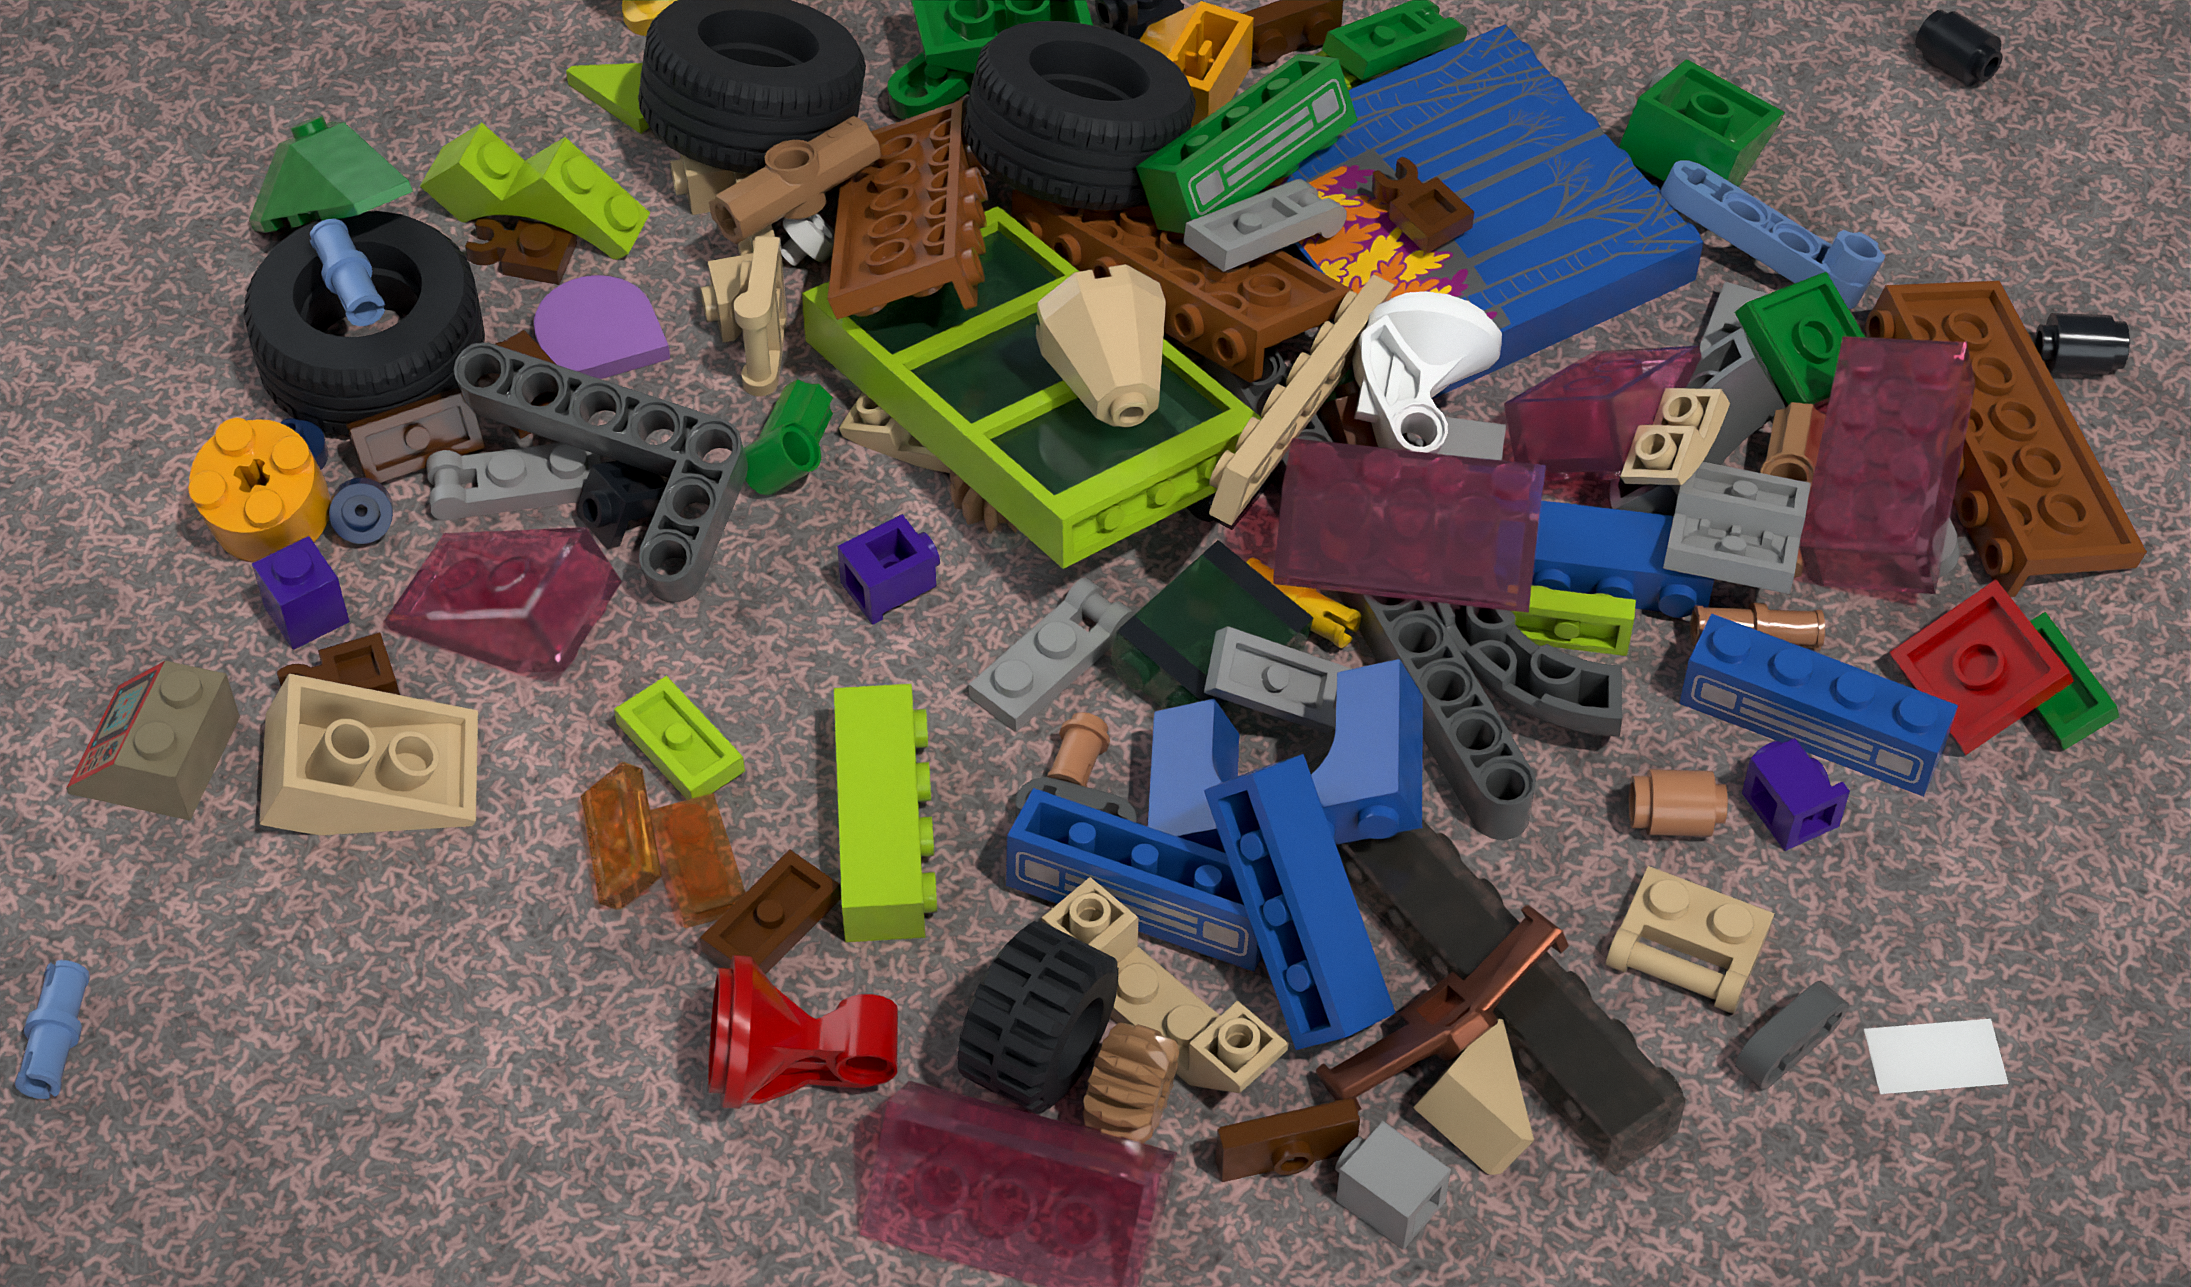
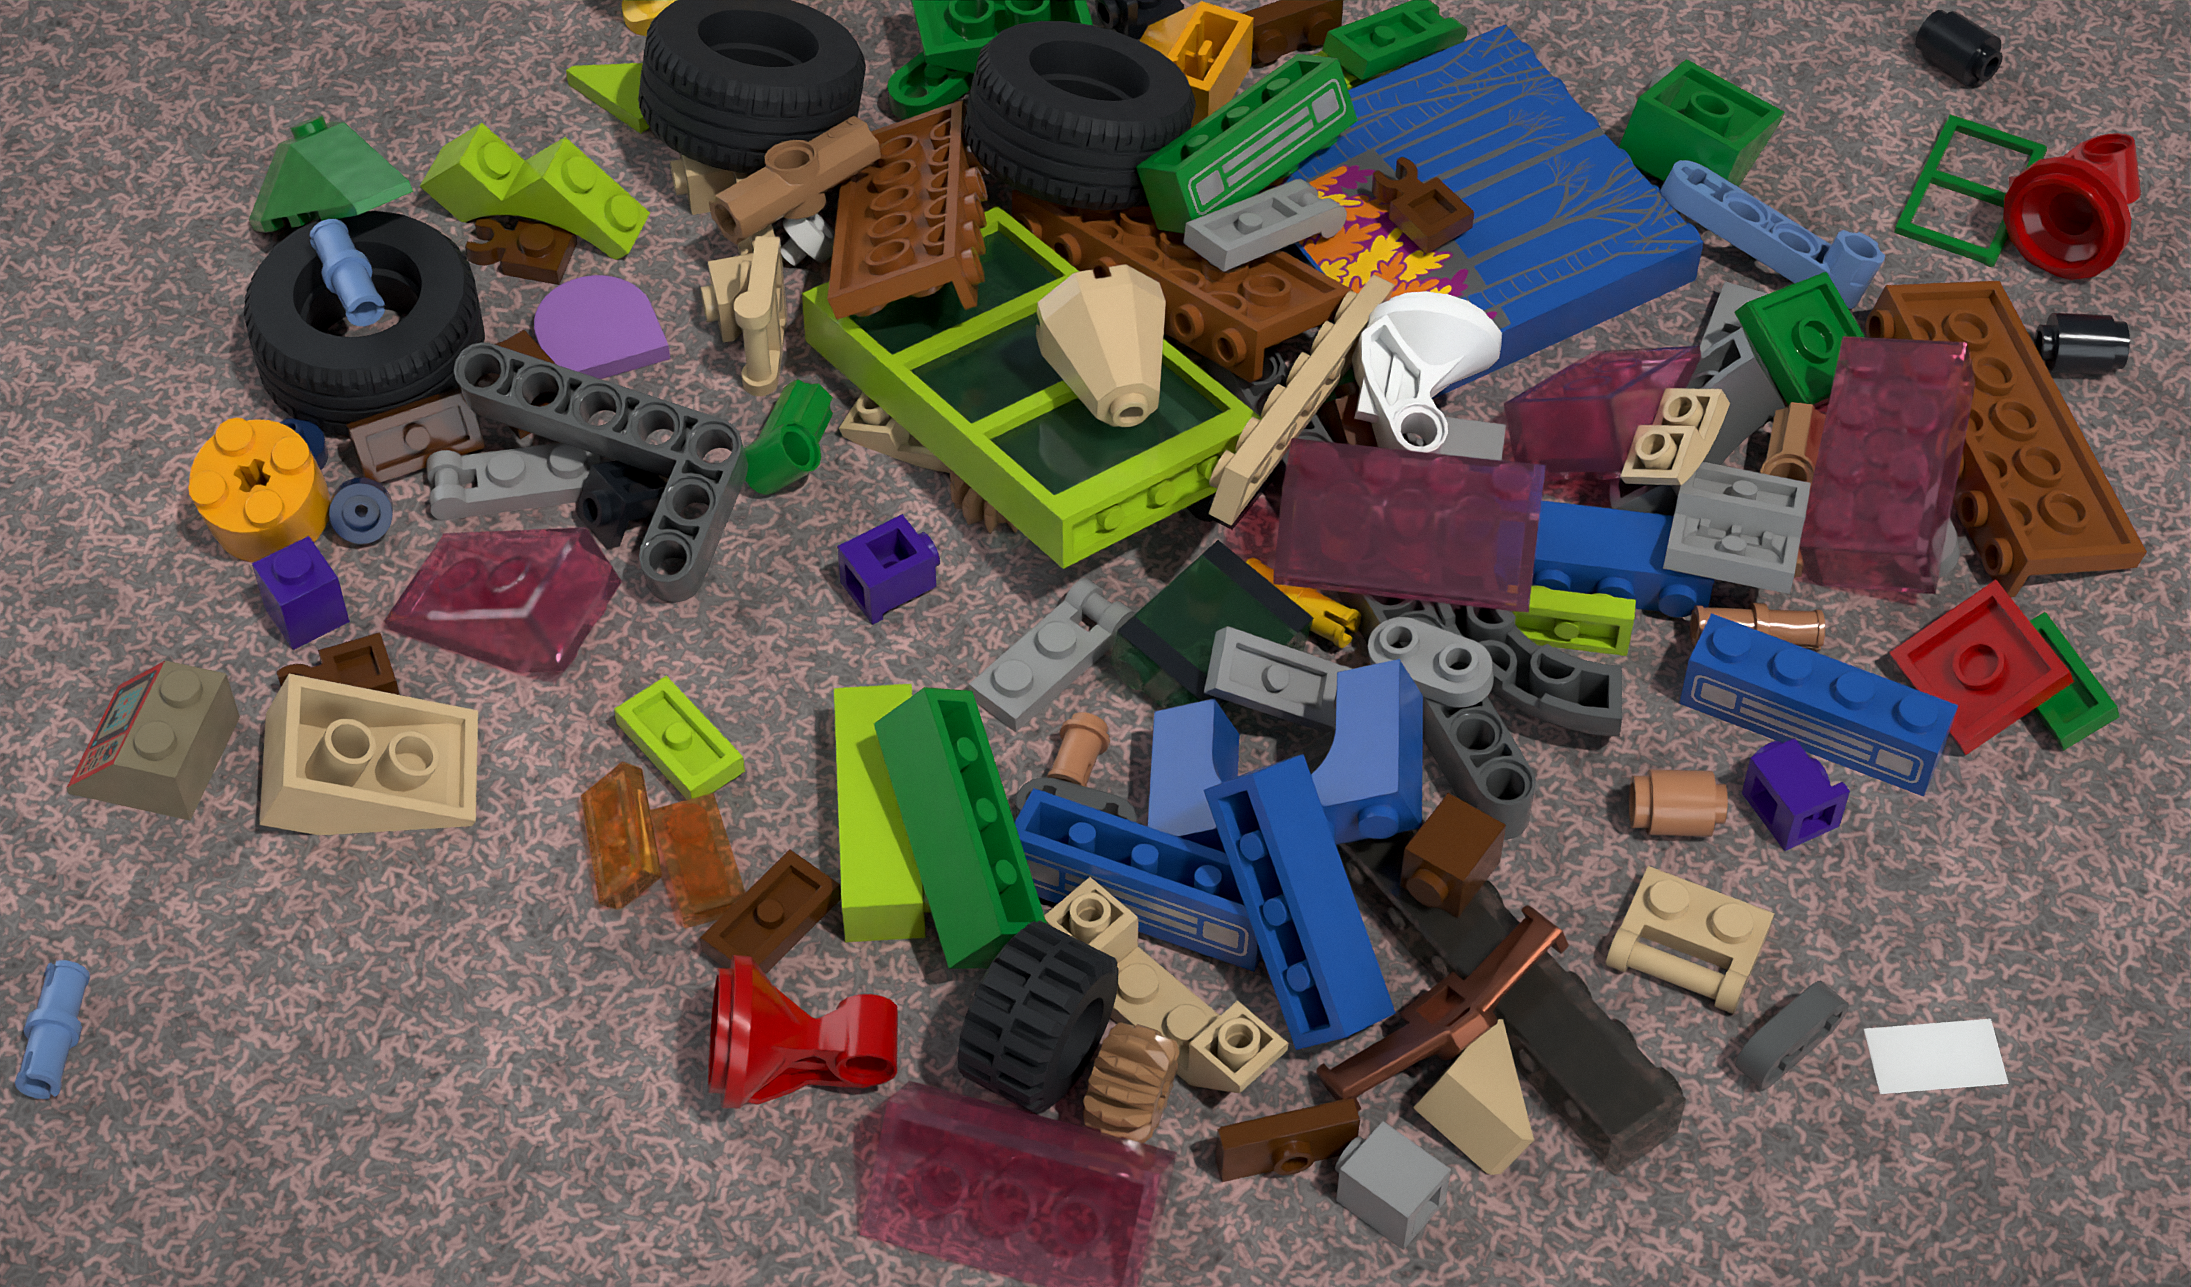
none -> green brick [874,687,1047,969]
none -> light grey plate [1368,617,1494,707]
none -> reddish brown brick [1400,793,1506,918]
none -> green window [1894,114,2047,267]
none -> red piece [2003,133,2141,280]

